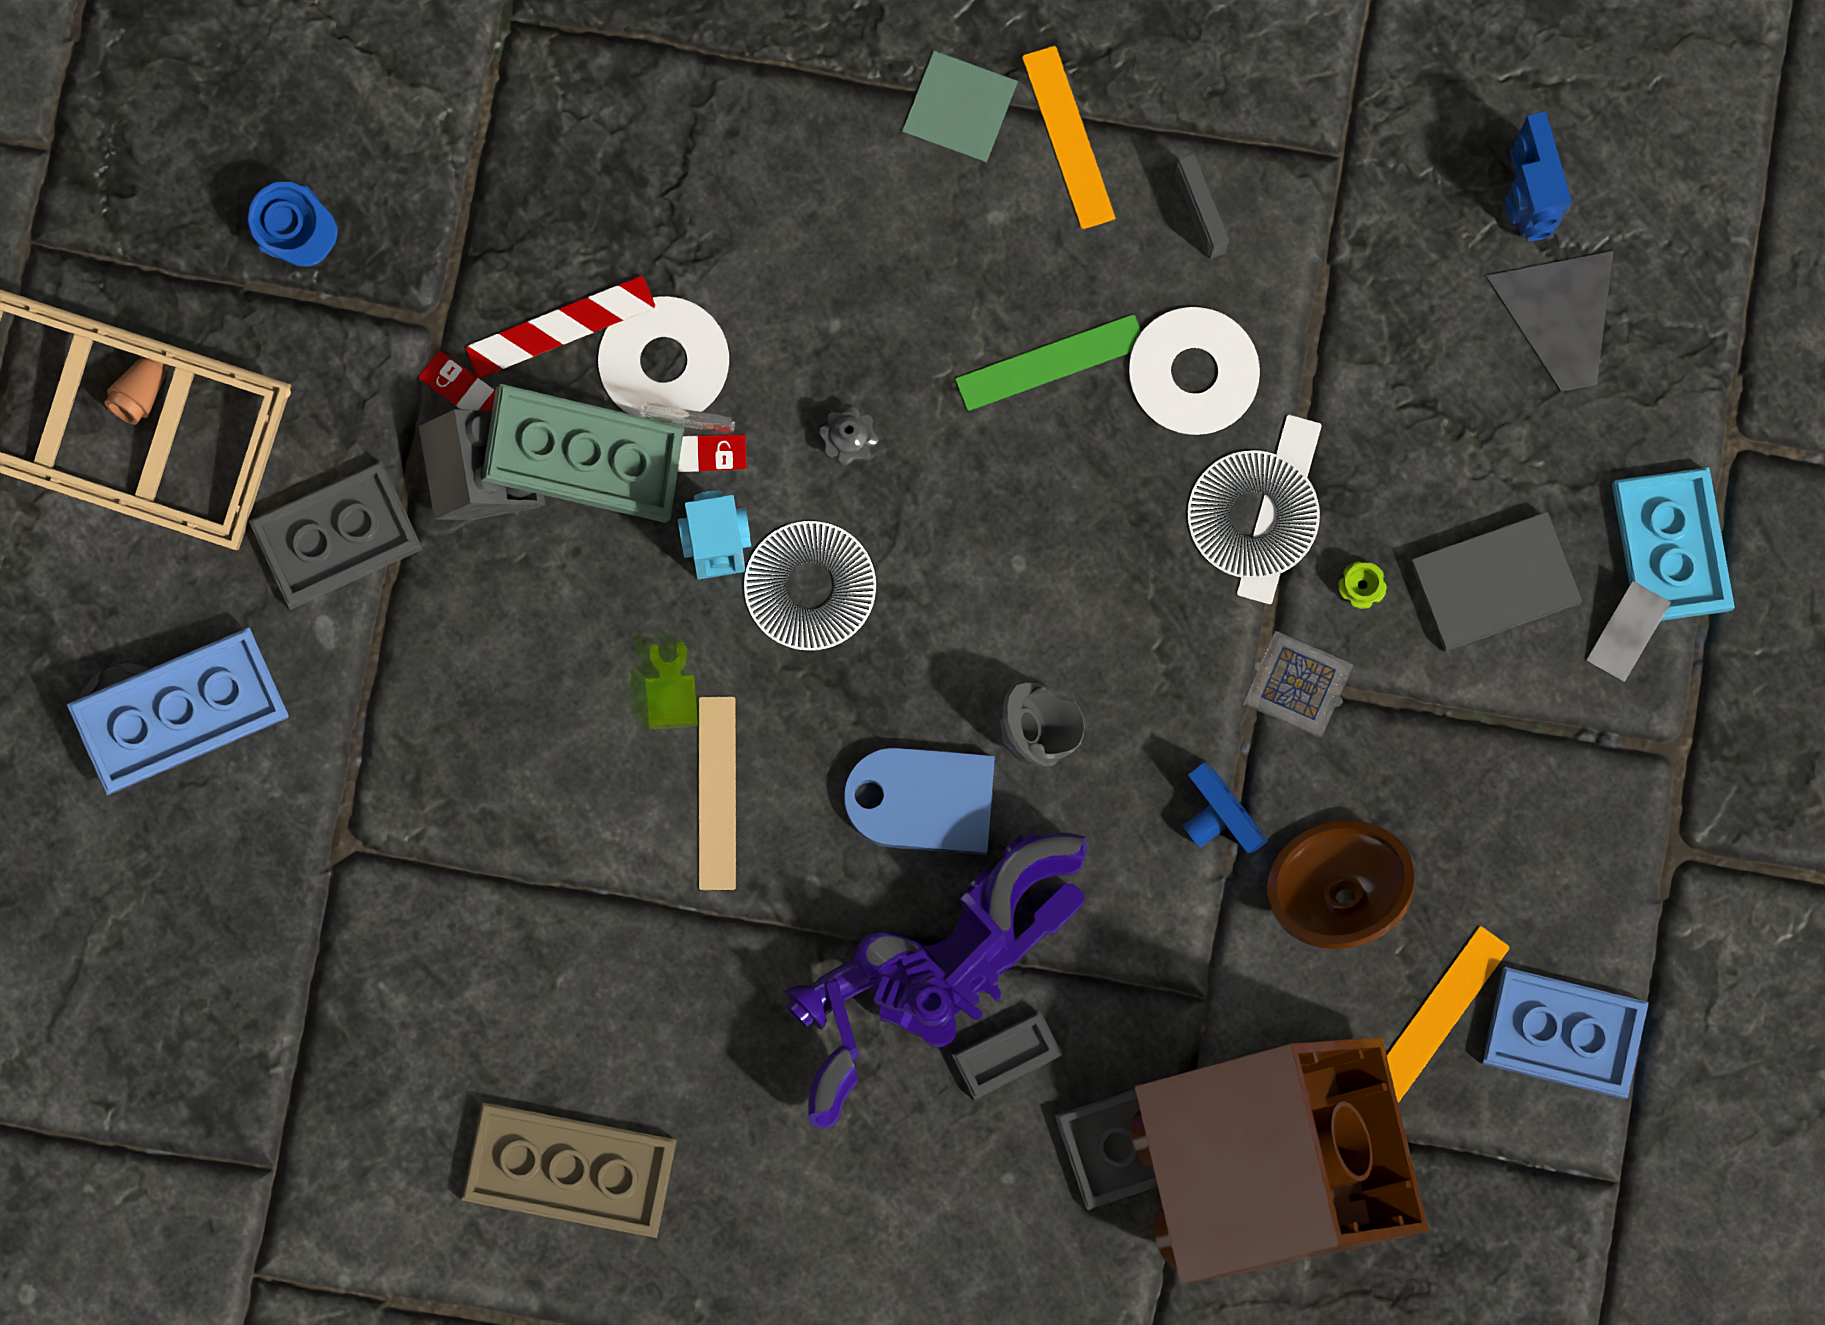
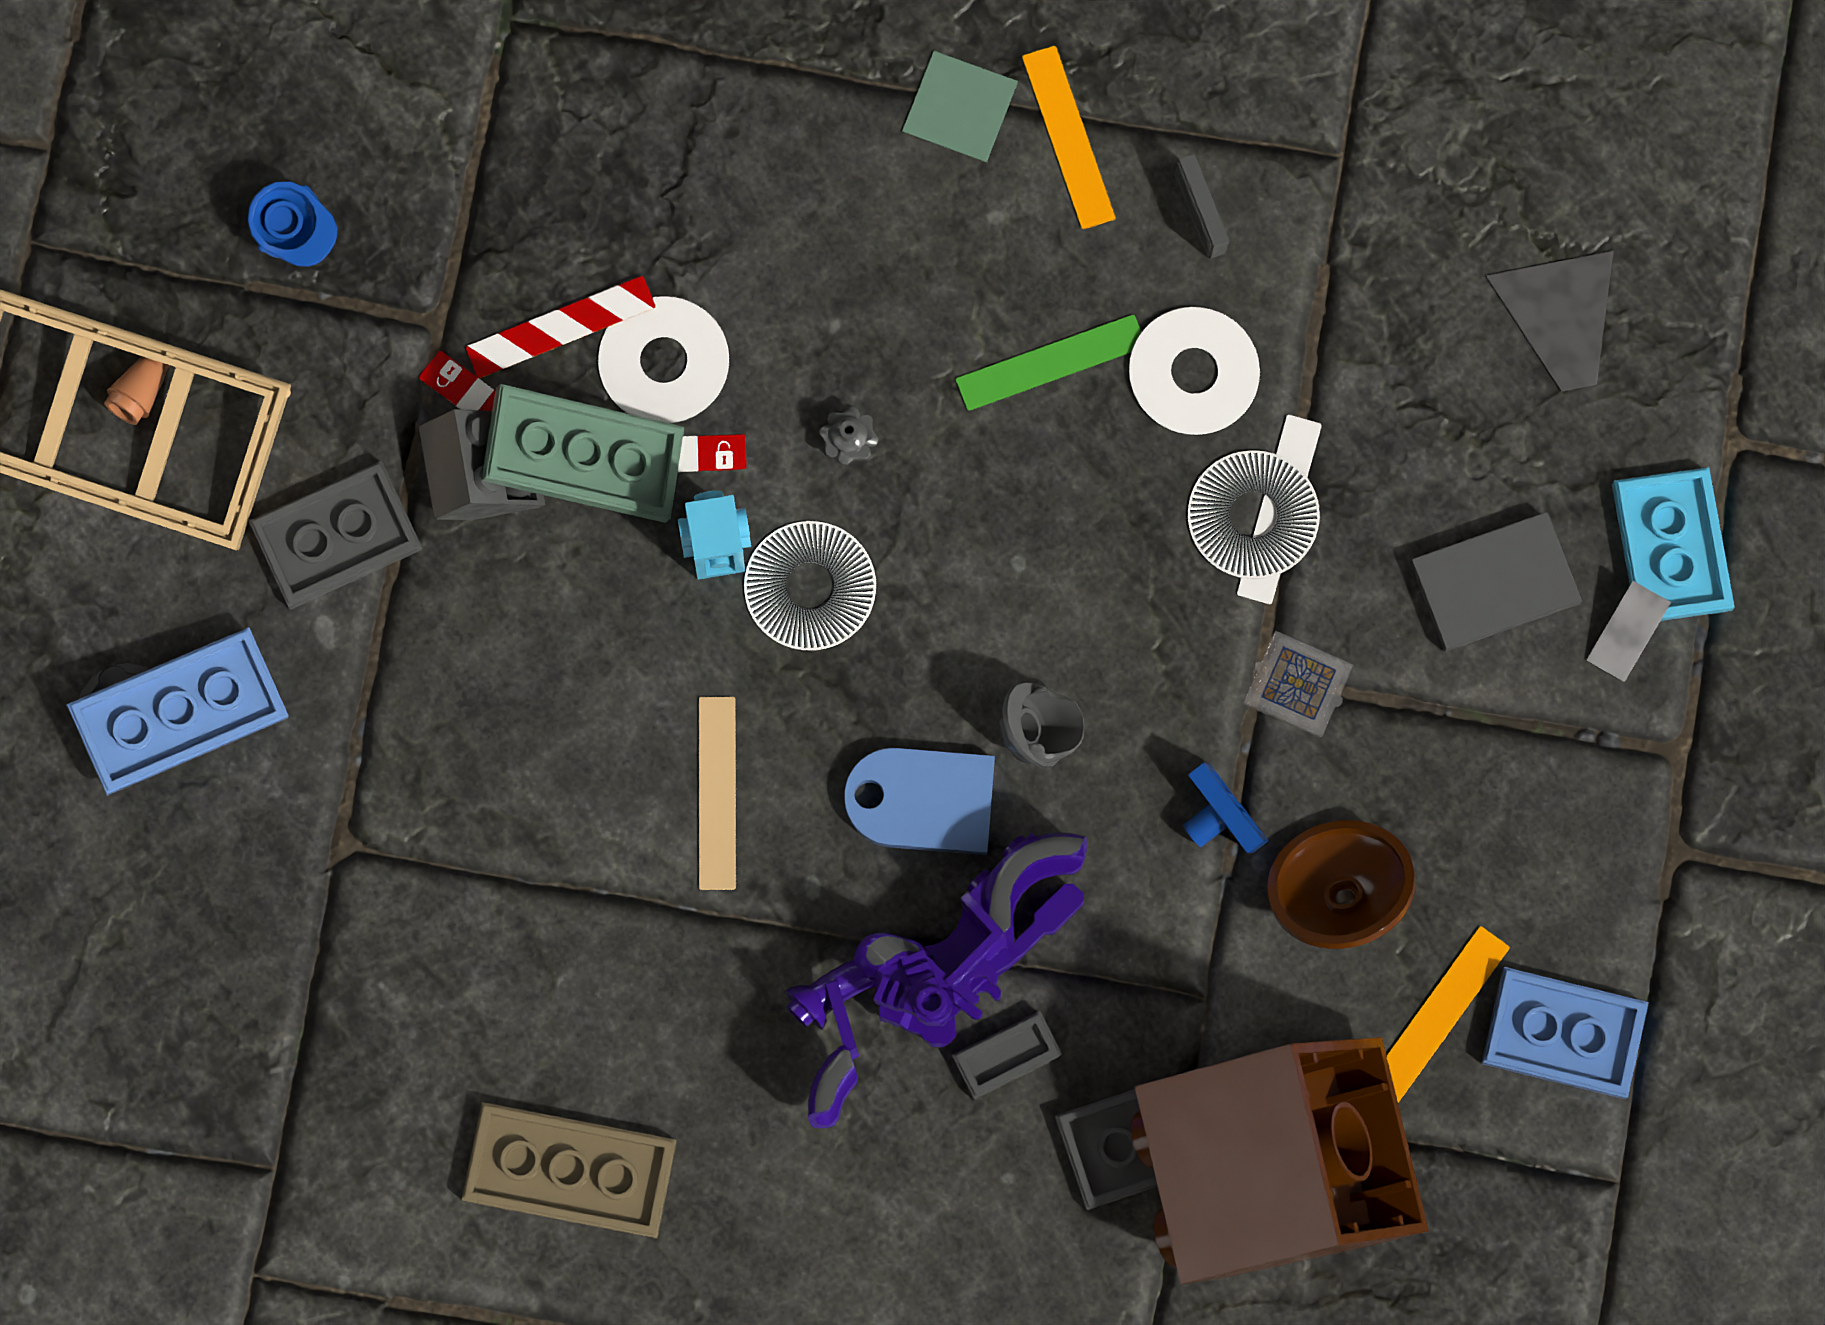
clear piece [641,402,736,434] -> none
clear neon green plate [646,642,698,730] -> none
lime plate [1339,562,1387,609] -> none
blue plate [1504,111,1572,242] -> none

